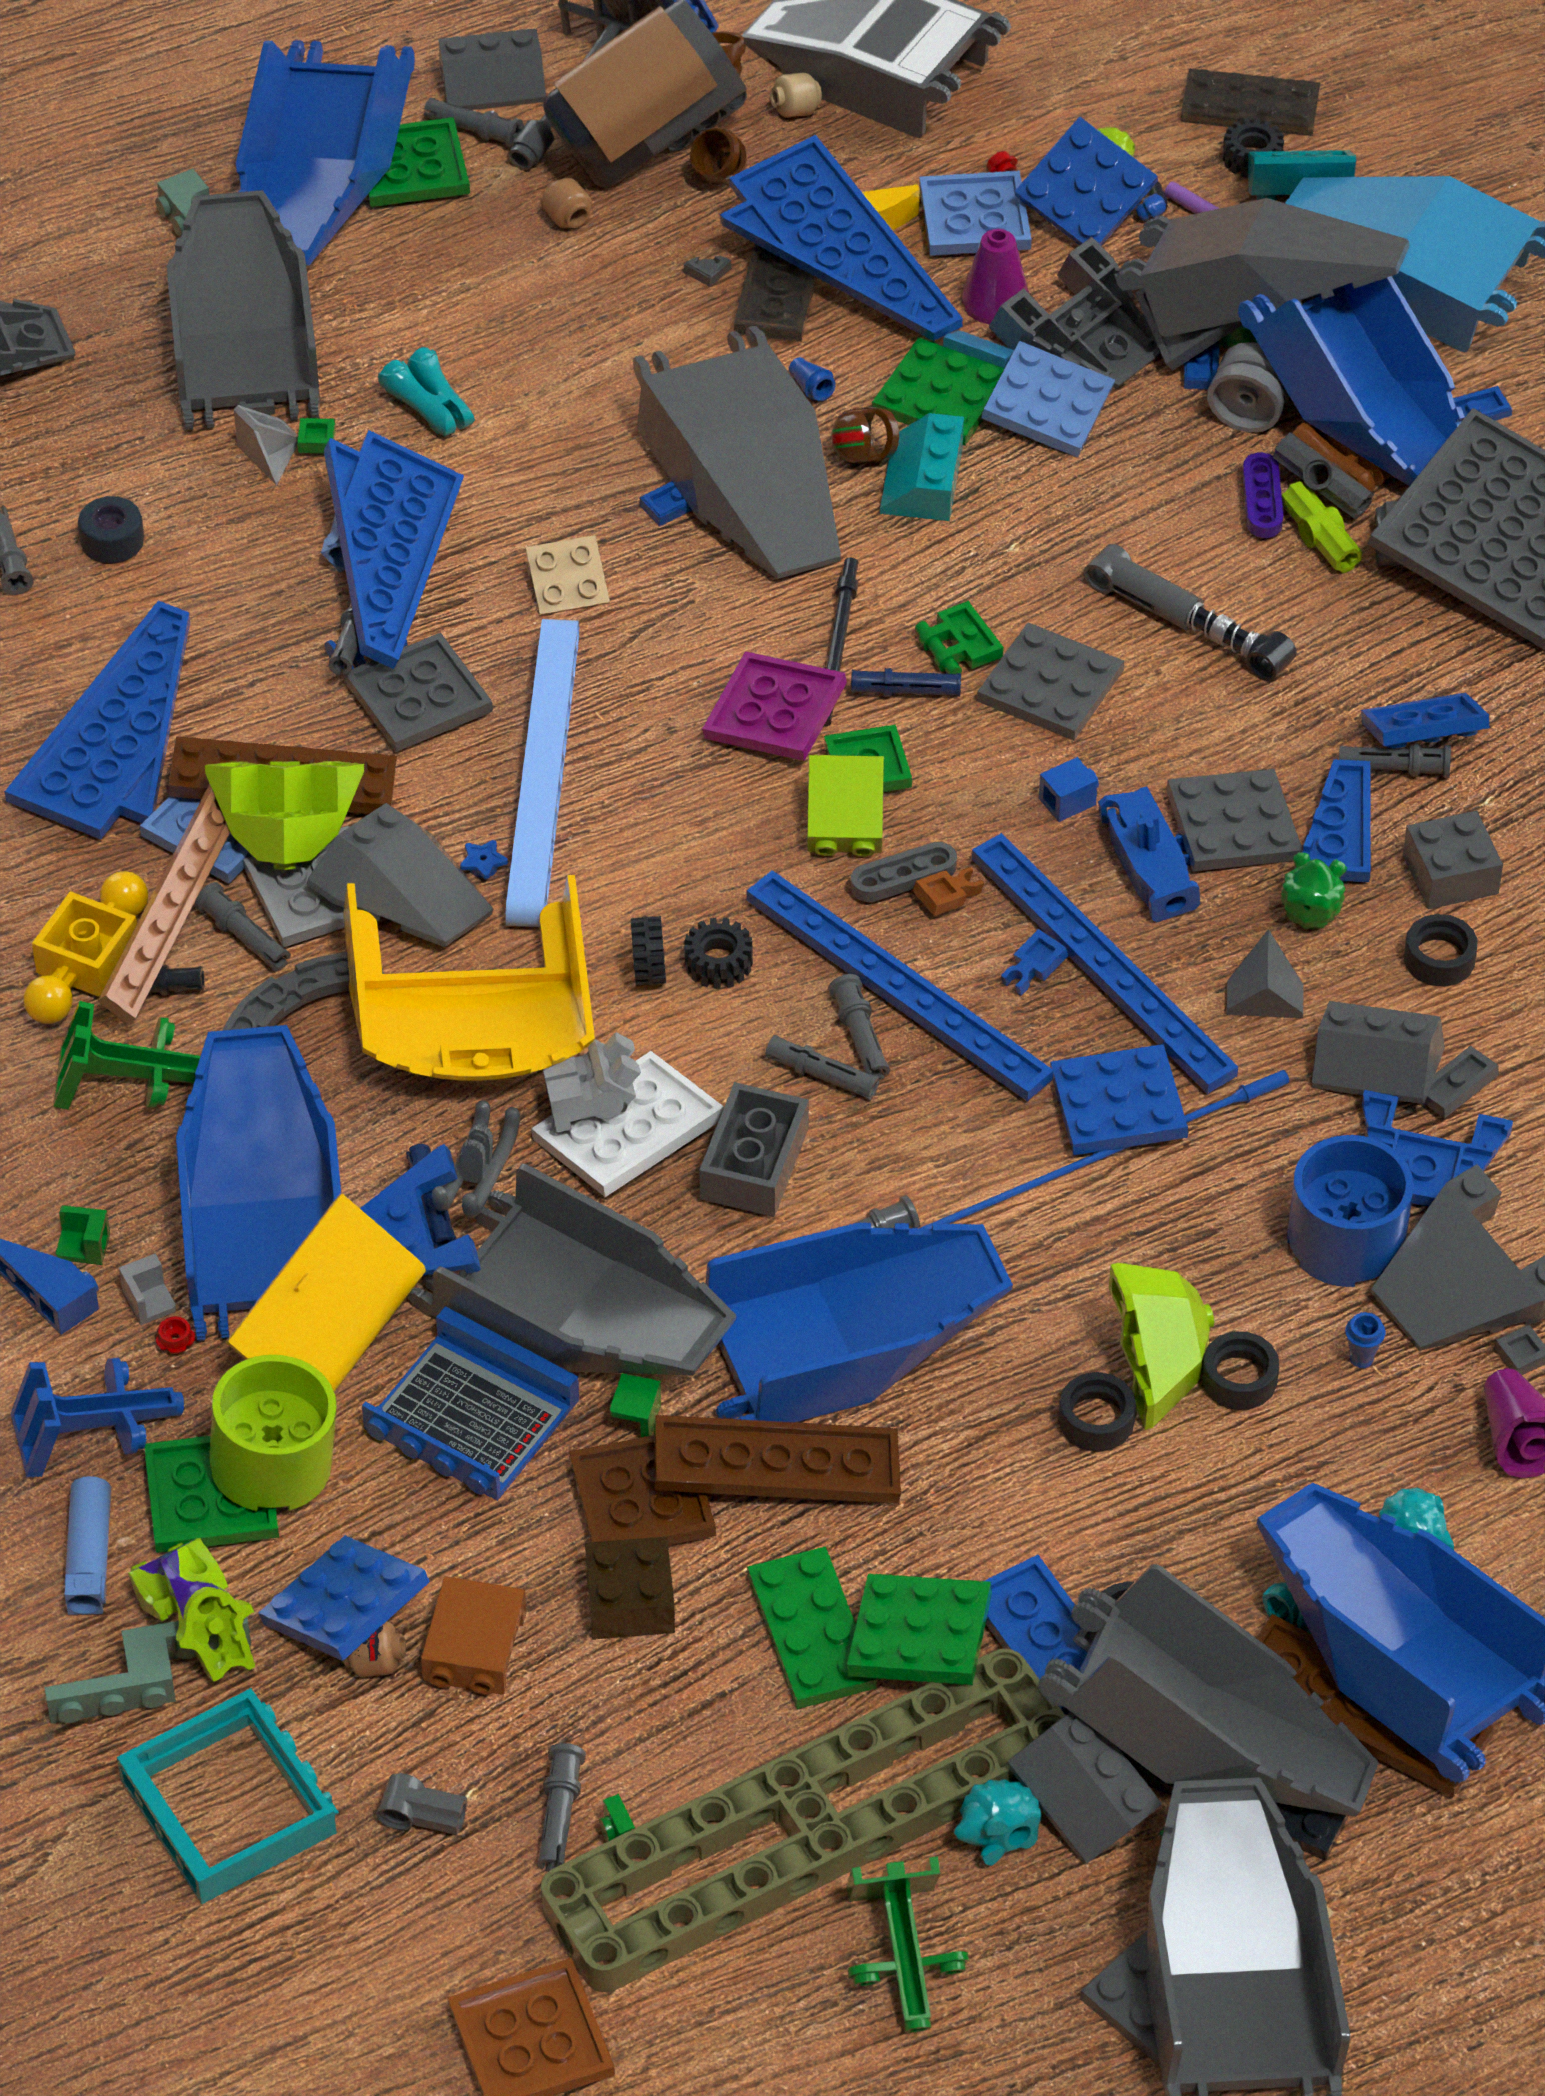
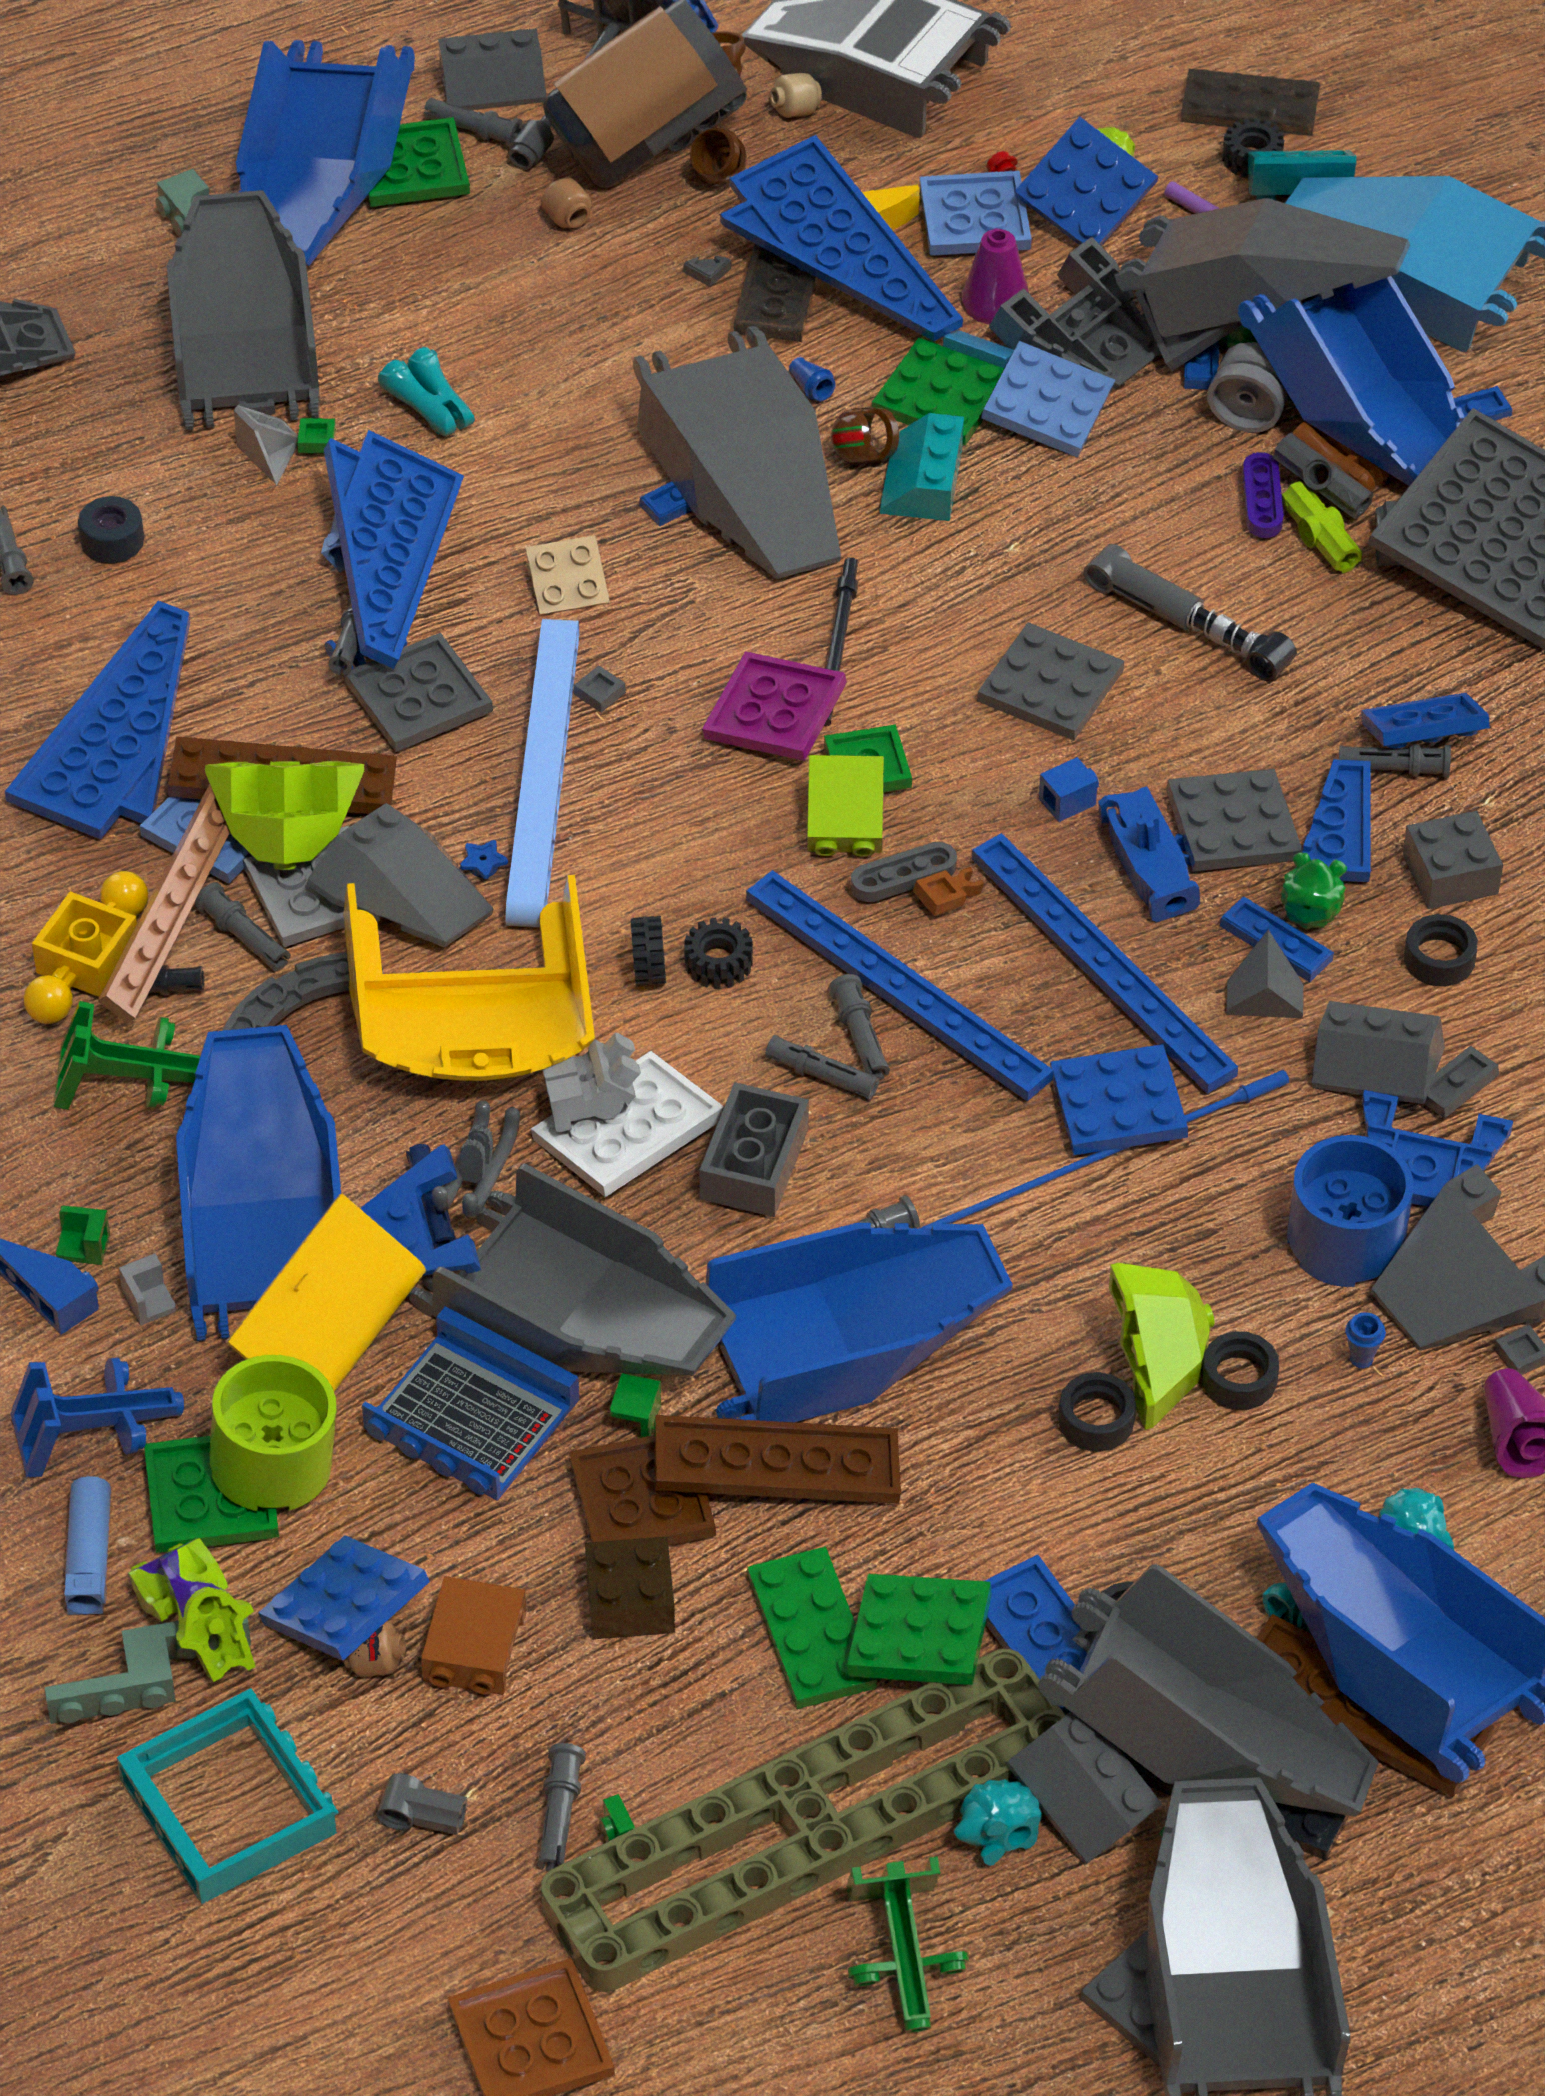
red plate [156,1316,195,1354] -> none
dark blue pin [851,668,961,697] -> none
green plate [915,601,1004,674] -> none
blue plate [1001,929,1069,996] -> none
blue arm [1136,181,1168,221] -> none
none -> dark grey tile [574,665,626,713]
none -> blue tile [1220,896,1334,983]

